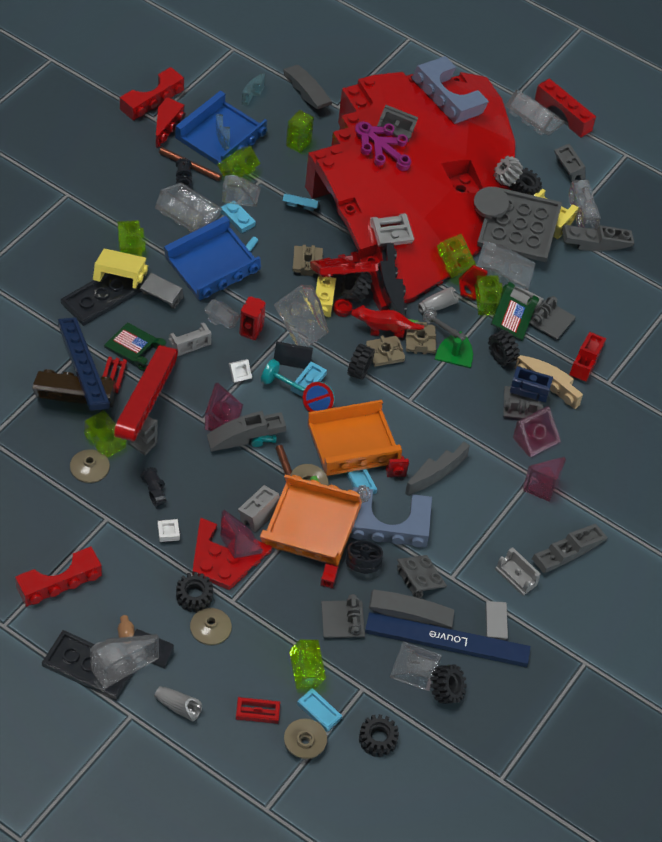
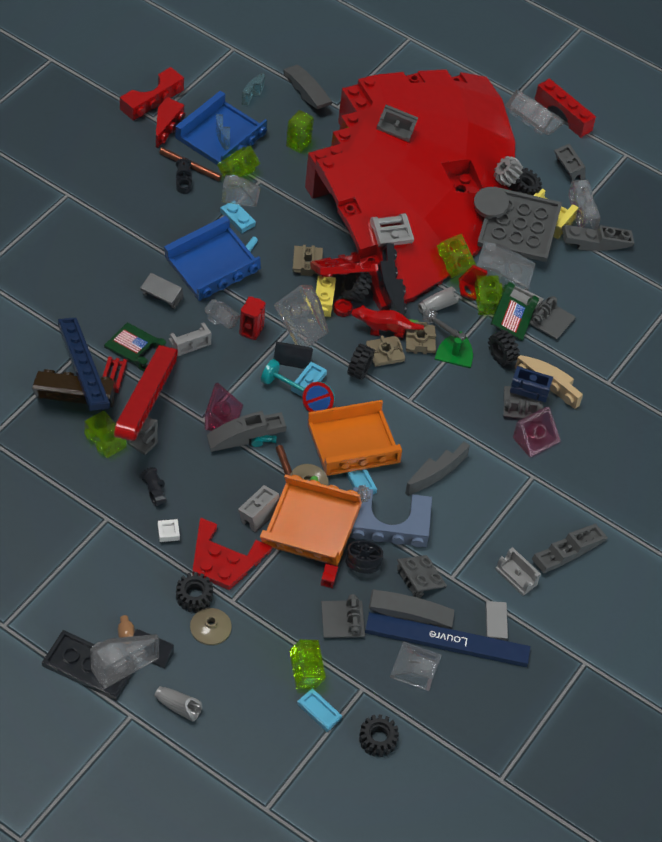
red arch [15,546,102,606] -> none
black tile [61,273,142,326] -> none
dark tan dish [70,449,110,483] -> none
light yellow panel [93,248,148,289] -> none
clear neon green brick [118,220,146,257] -> none
clear slope [155,183,222,233] -> none
clear pink slope [220,510,264,558] -> none
white plate [229,359,252,382] -> none
red tile [236,697,280,724] -> none
medium azure plate [283,193,320,211] -> none
dark tan dish [284,719,327,759] -> none
magenta plant [355,122,411,171] -> none
red bracket [386,456,409,477] -> none
sand blue arch [412,56,489,124] -> none
black tyre [430,664,467,704] -> none
clear pink slope [523,457,566,502] -> none
red slope [569,332,607,382] -> none

